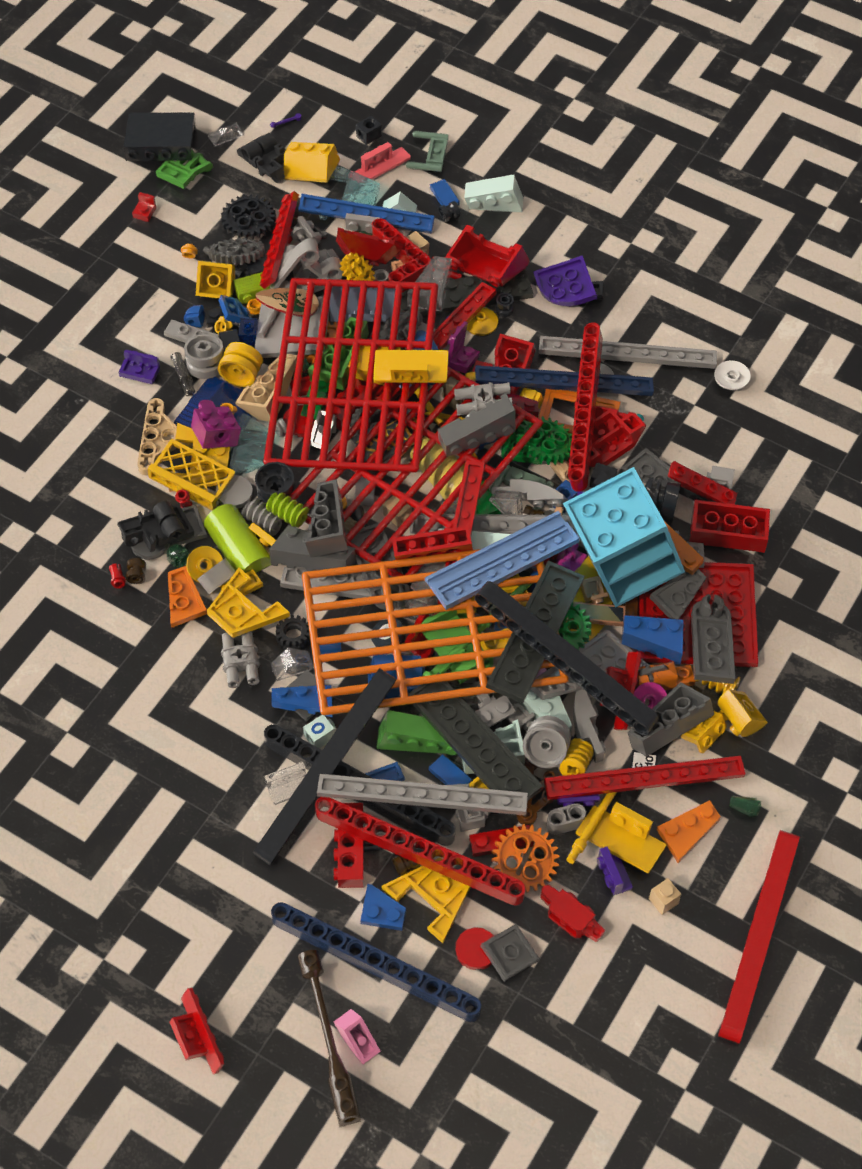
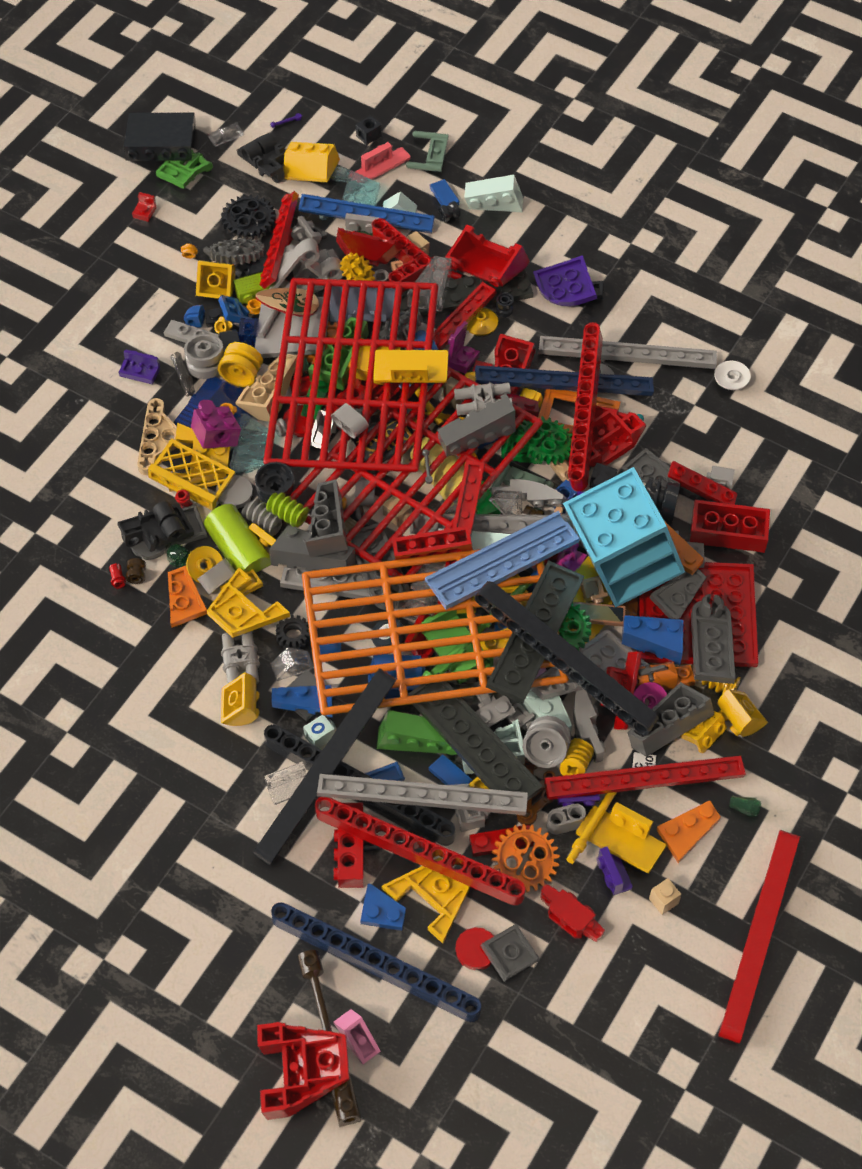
red bracket [170,987,224,1074] -> none
dark brown wheel [392,856,420,877] -> none
none -> yellow brick [221,673,259,726]
none -> red wedge [257,1022,350,1120]
none -> light grey beam [331,403,369,438]
none -> dark grey hinge [422,449,433,484]

